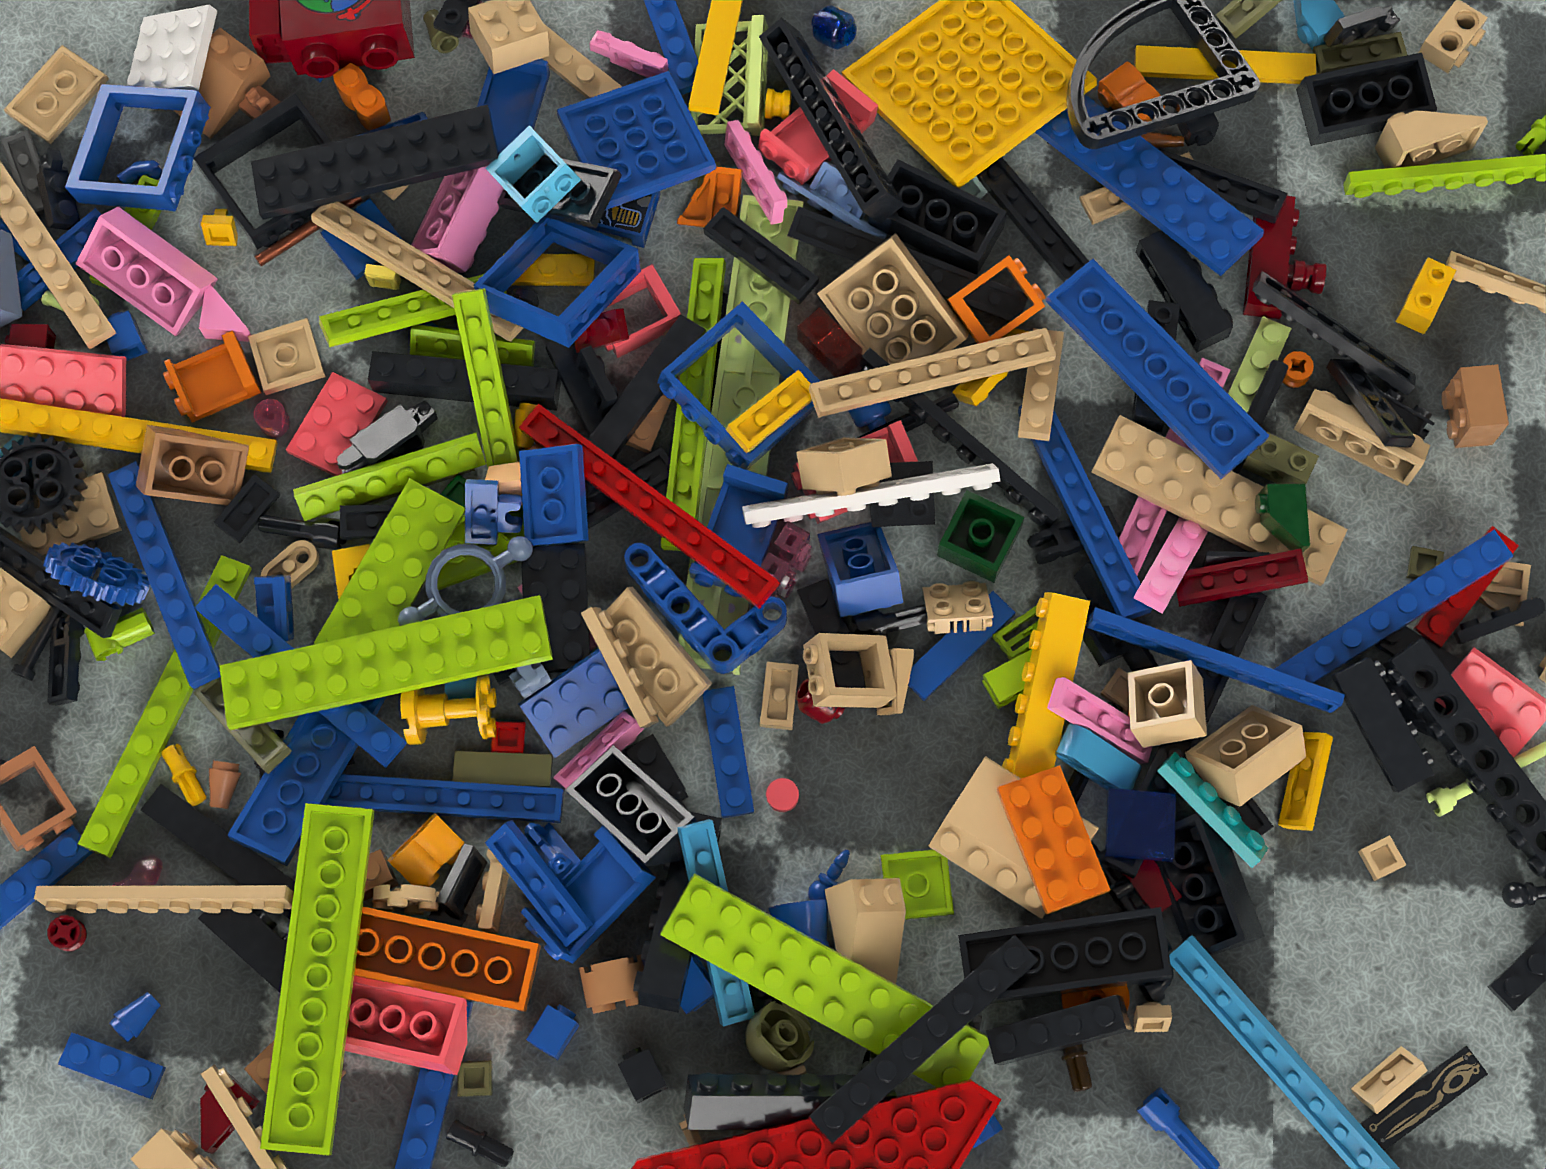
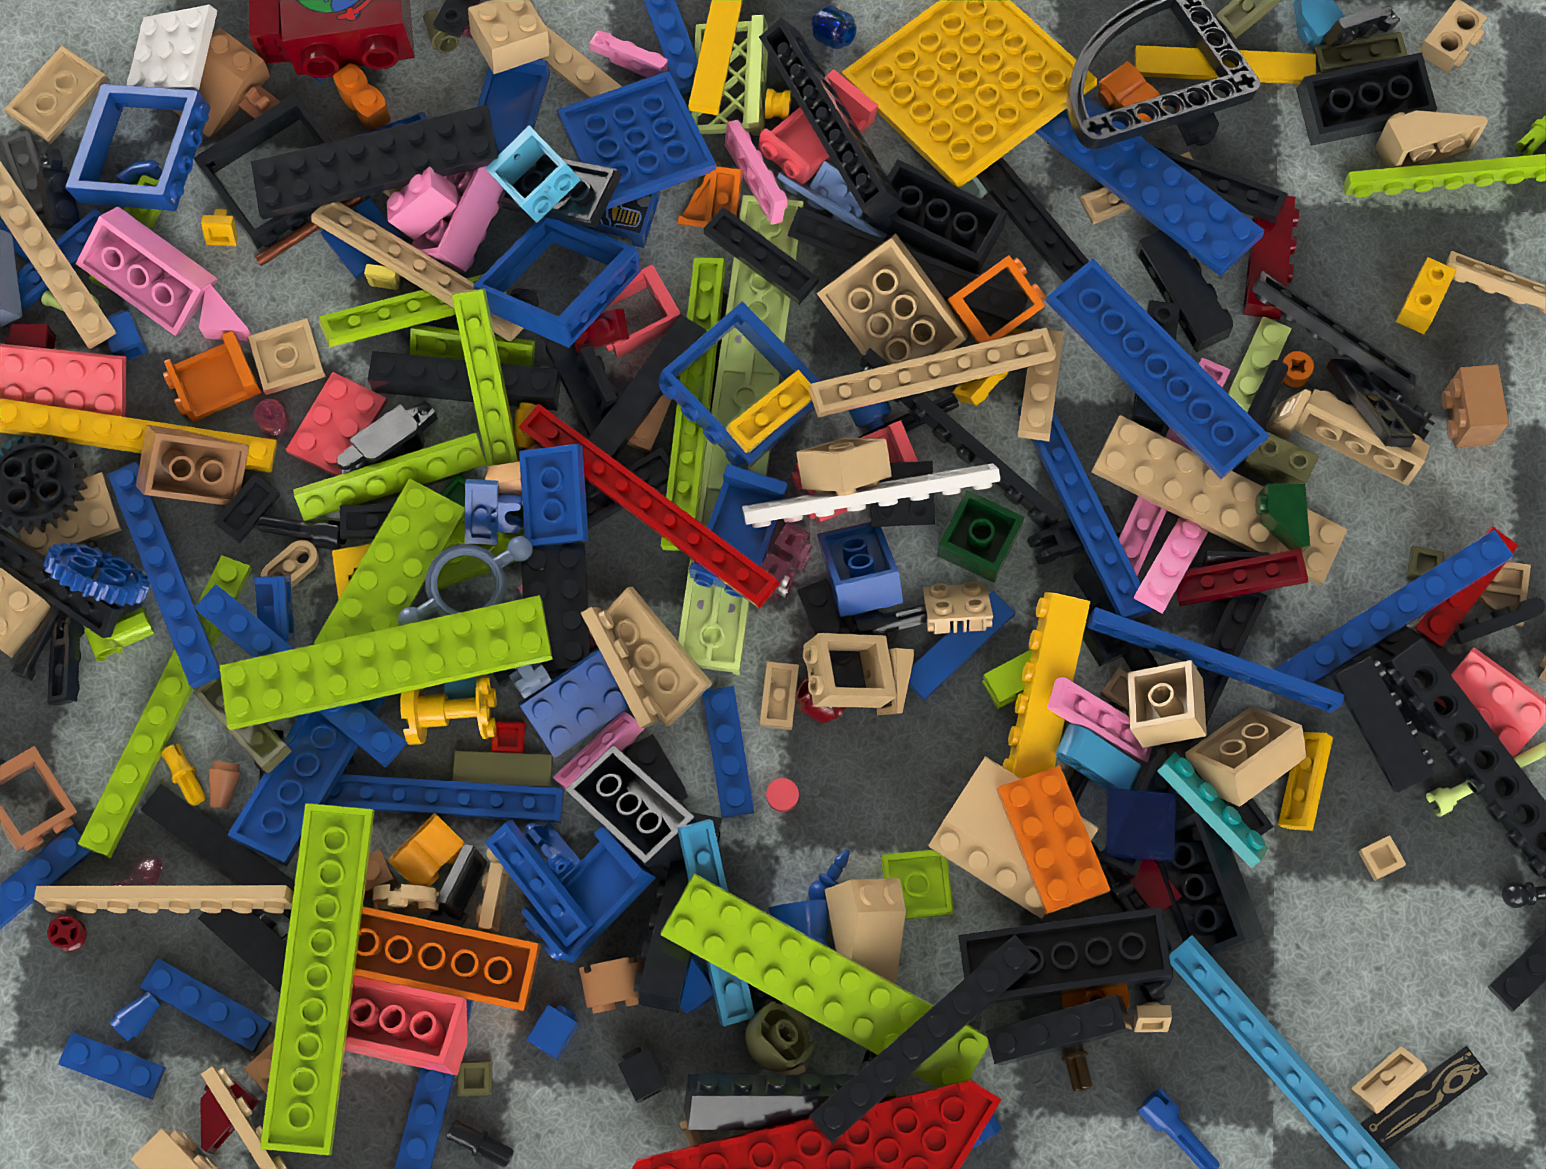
yellow plate [503,254,595,286] -> none
blue beam [624,543,787,674] -> none
clear red brick [797,307,863,378] -> none
lime tile [992,605,1039,661] -> none
dark orange animal [1140,133,1184,148] -> none
dark red wheel [1289,260,1326,294] -> none
none -> blue plate [140,958,272,1052]
none -> bright pink brick [387,167,458,240]
none -> tan slope [1266,389,1312,439]

